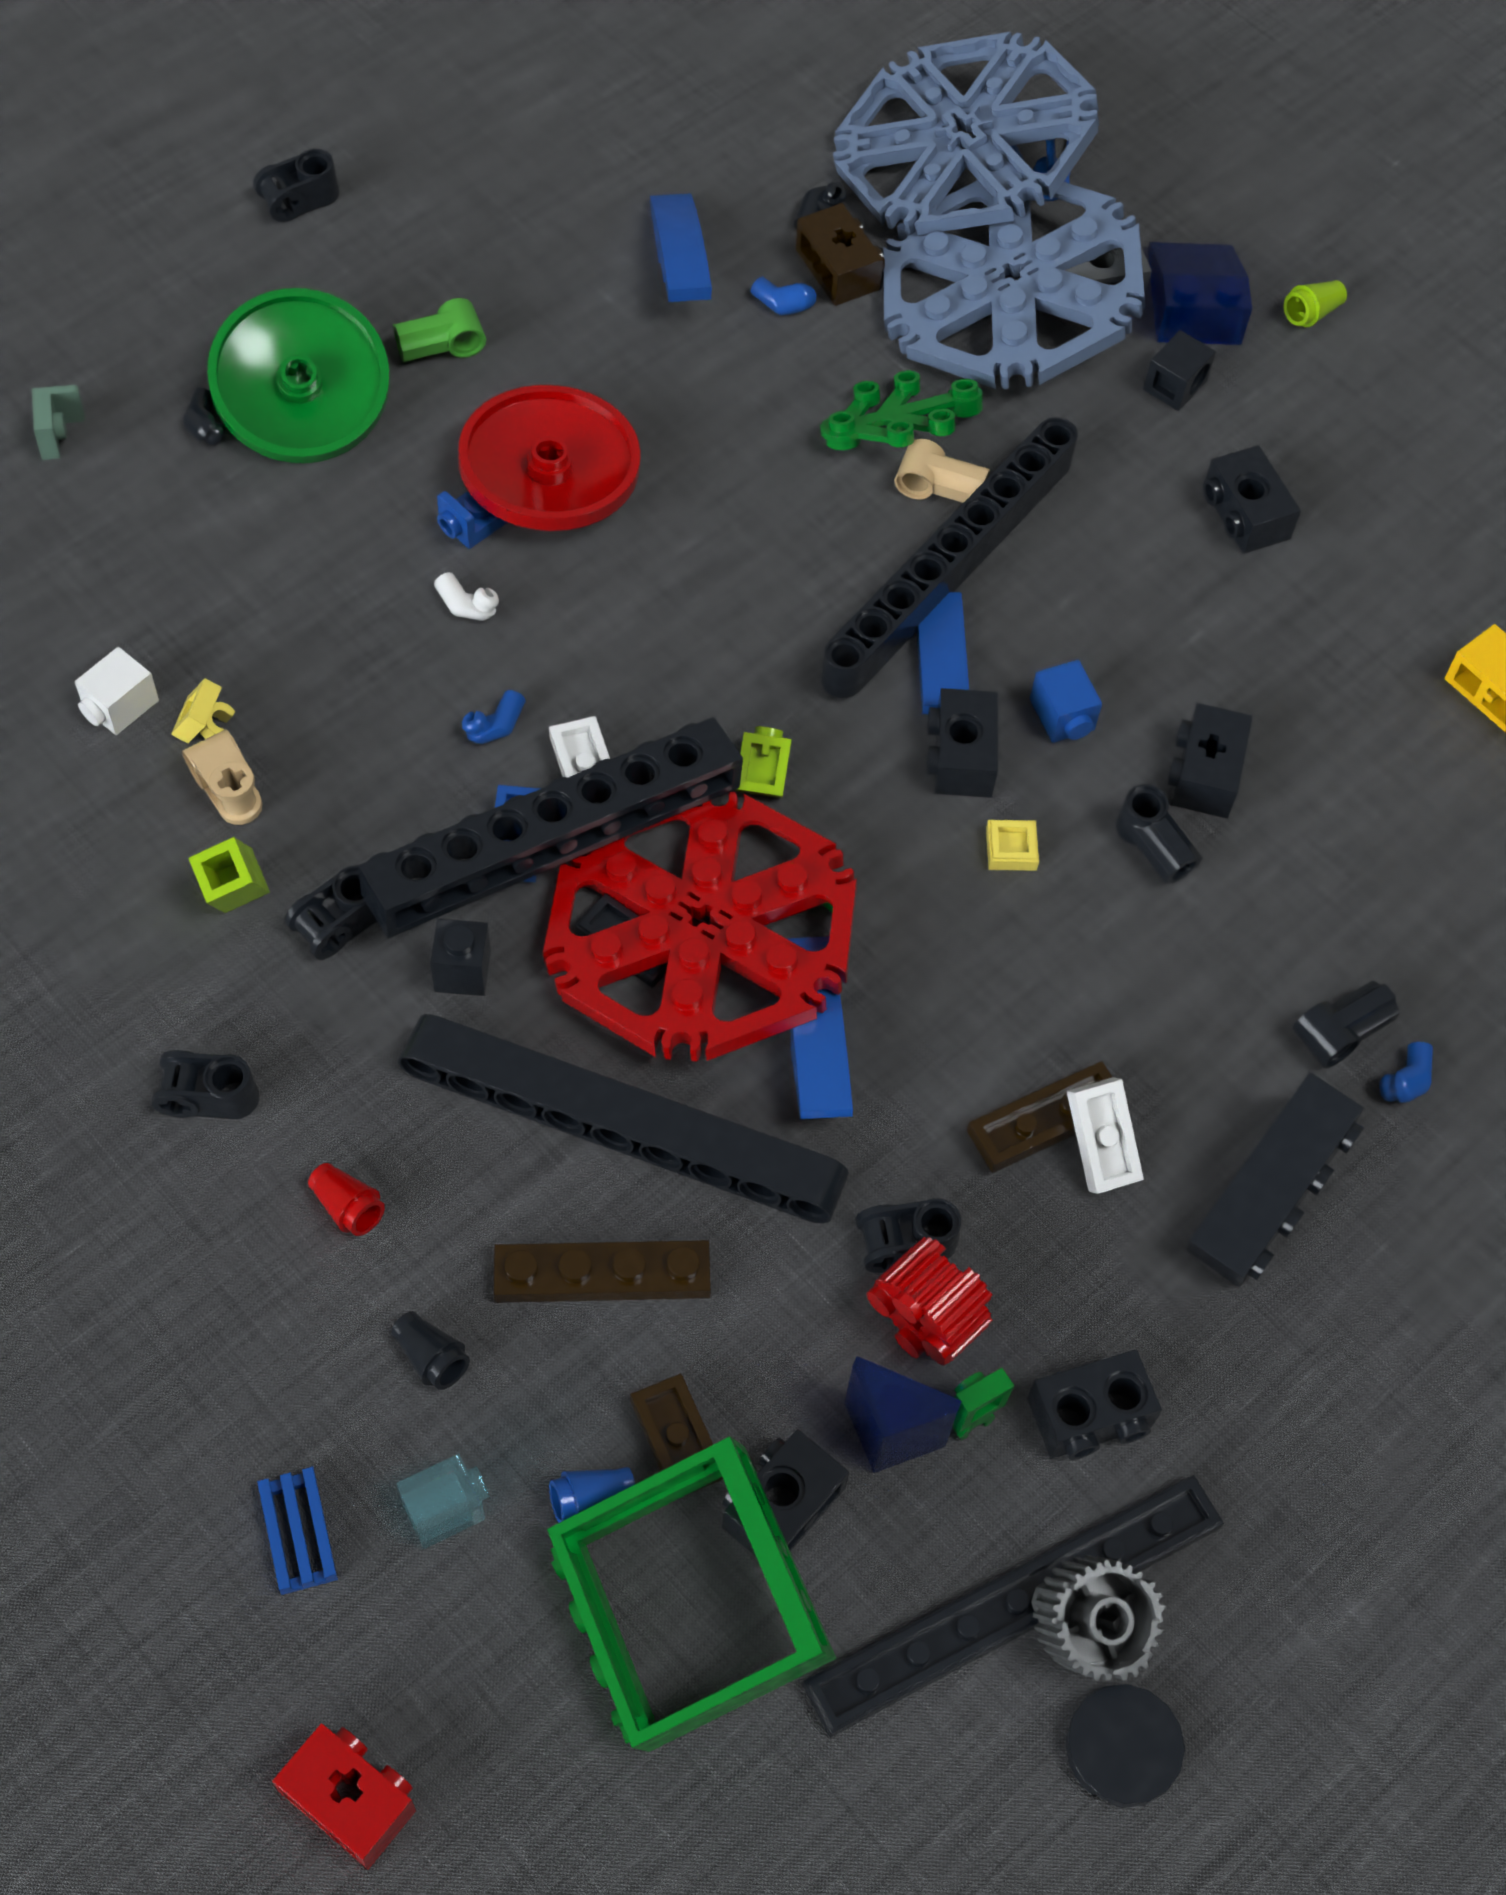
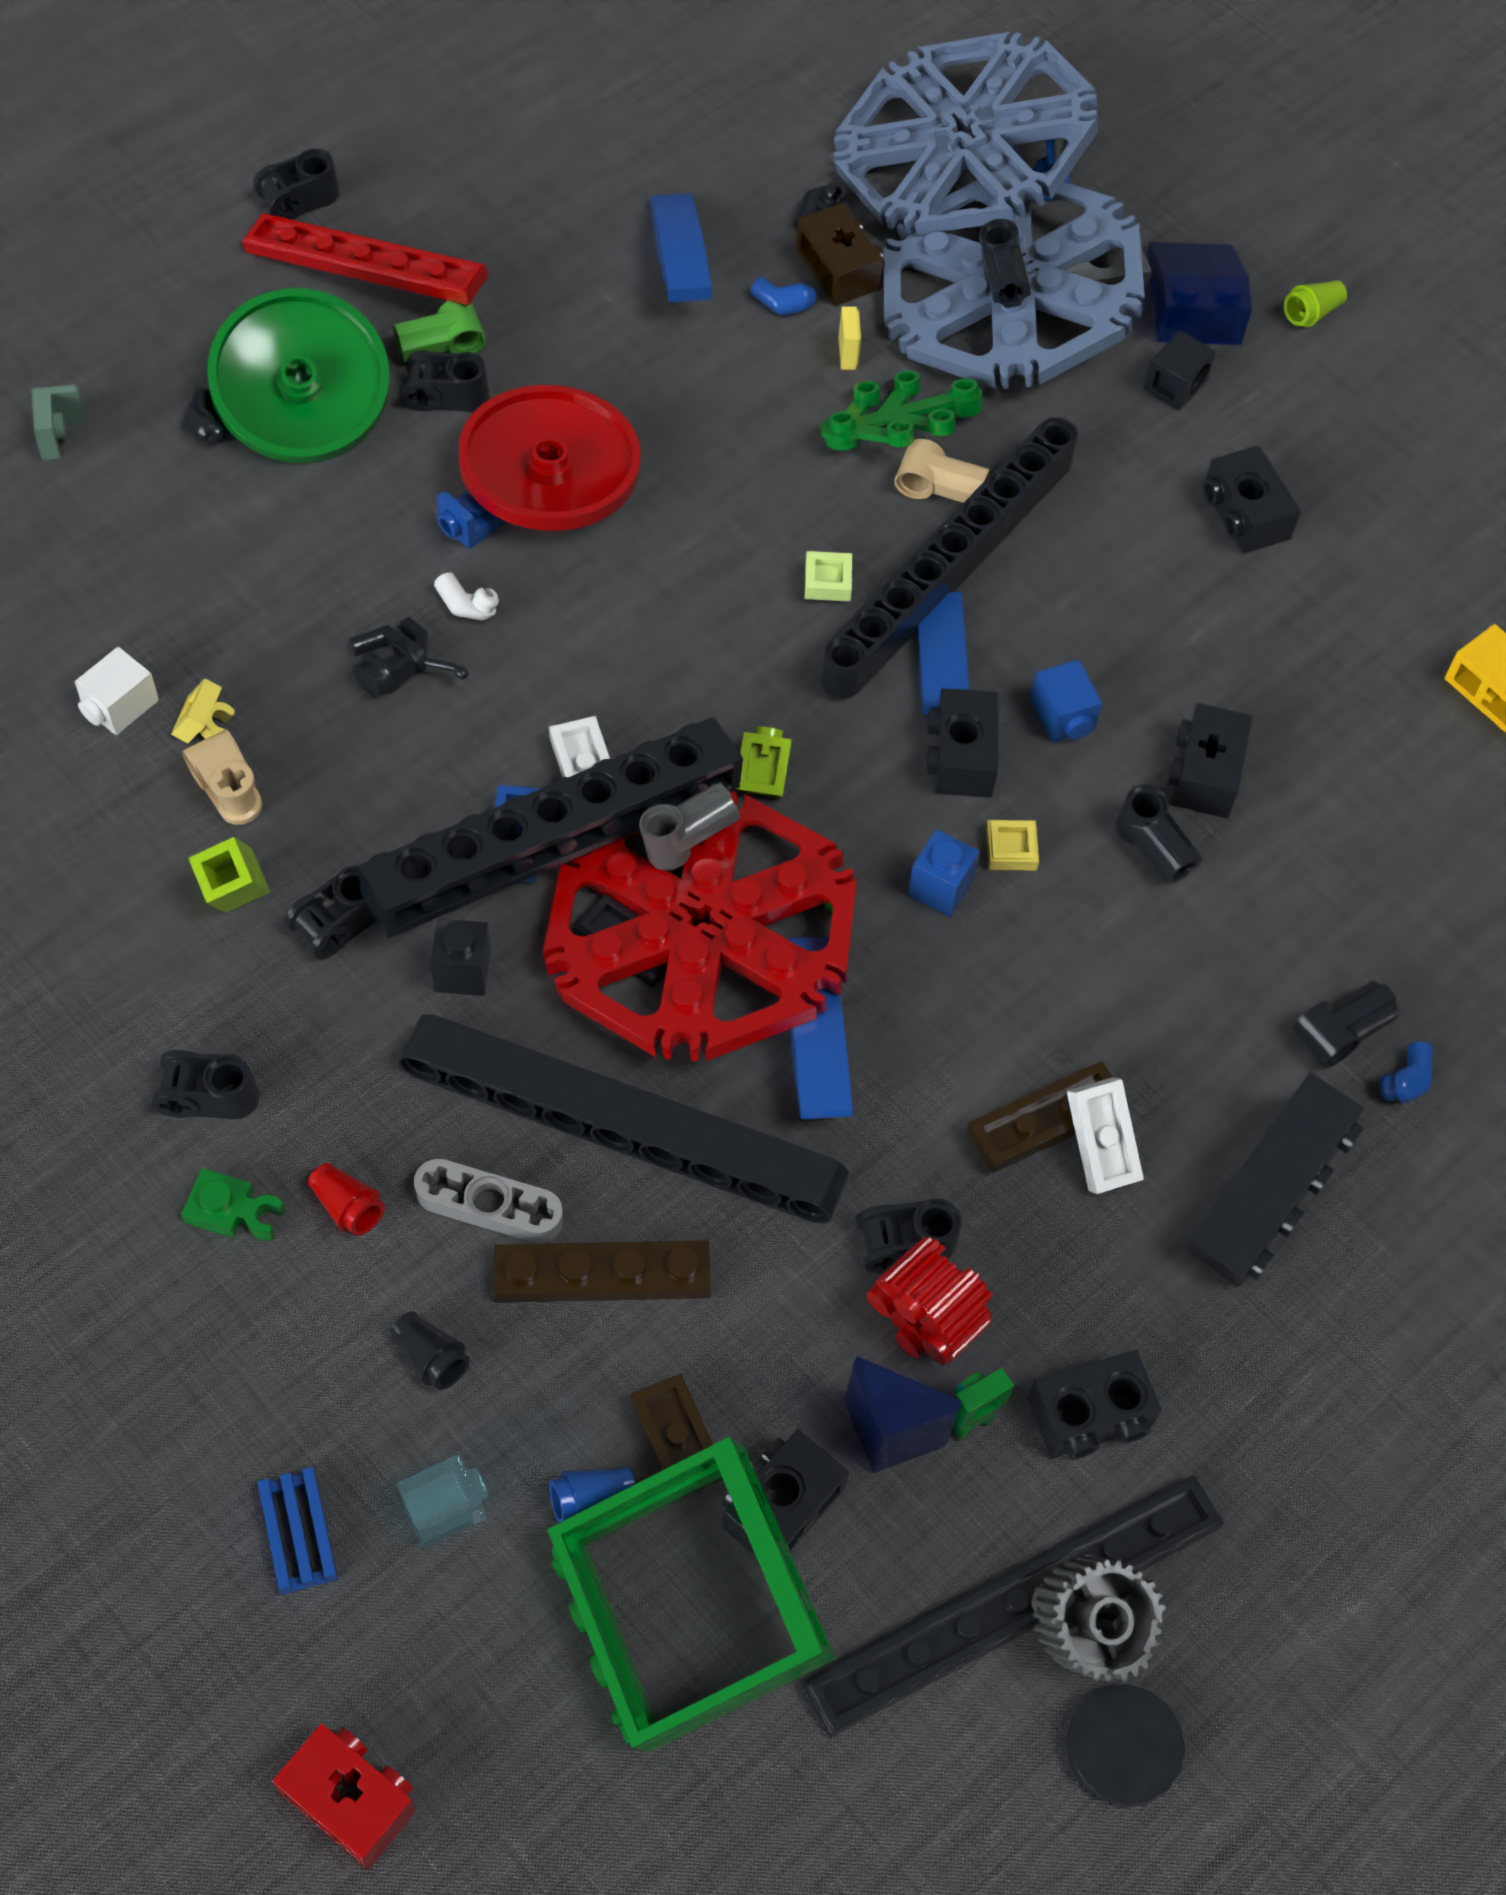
blue arm [462,690,526,744] -> none
none -> green plate [181,1168,285,1241]
none -> red tile [242,213,488,305]
none -> black piece [349,616,469,697]
none -> black piece [402,350,490,412]
none -> light grey beam [414,1159,563,1243]
none -> dark grey piece [639,782,740,870]
none -> yellowish green plate [804,551,852,601]
none -> light yellow tile [838,307,861,370]
none -> blue brick [907,829,980,917]
none -> black piece [980,219,1031,308]

